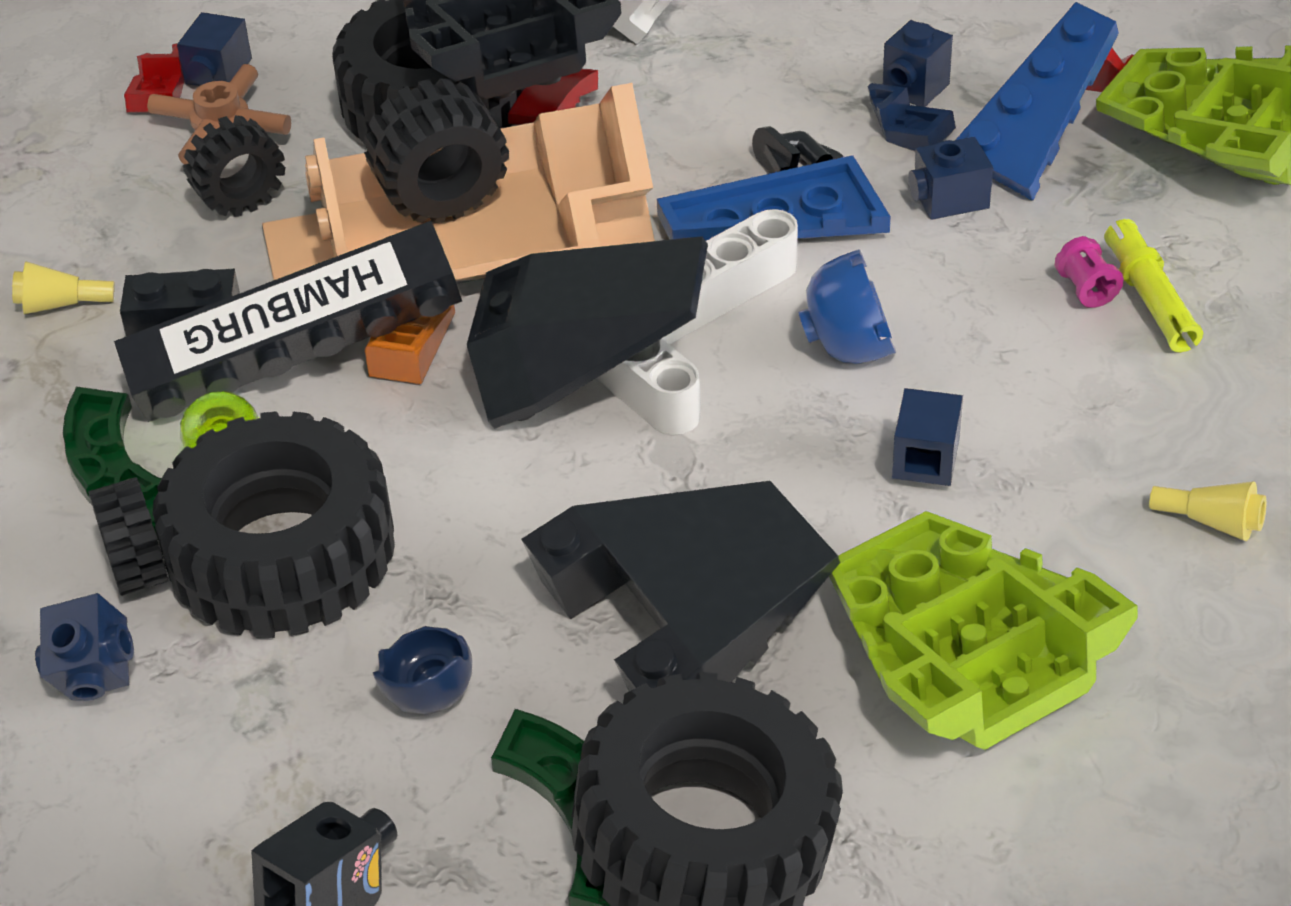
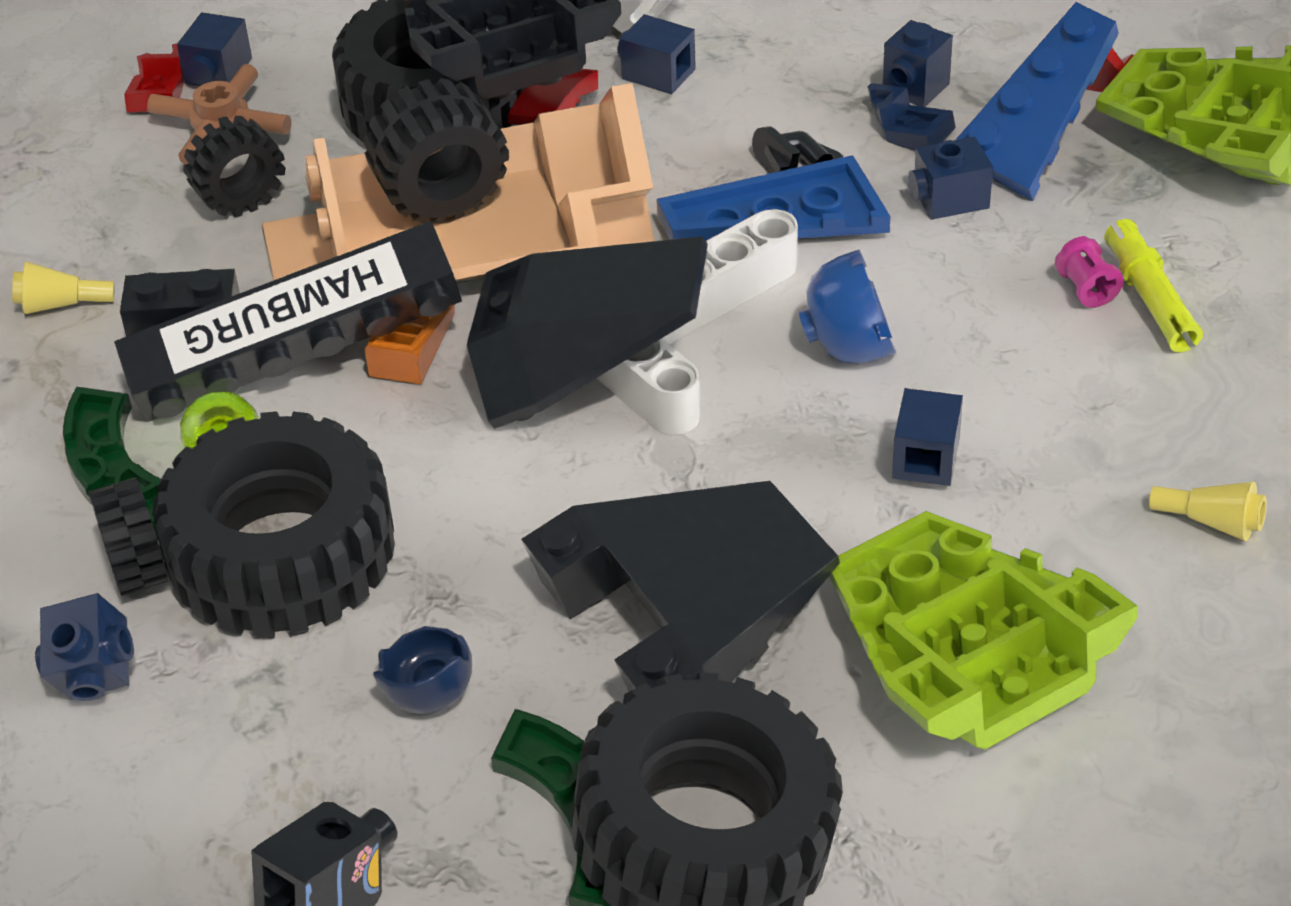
none -> dark blue brick [617,14,696,95]

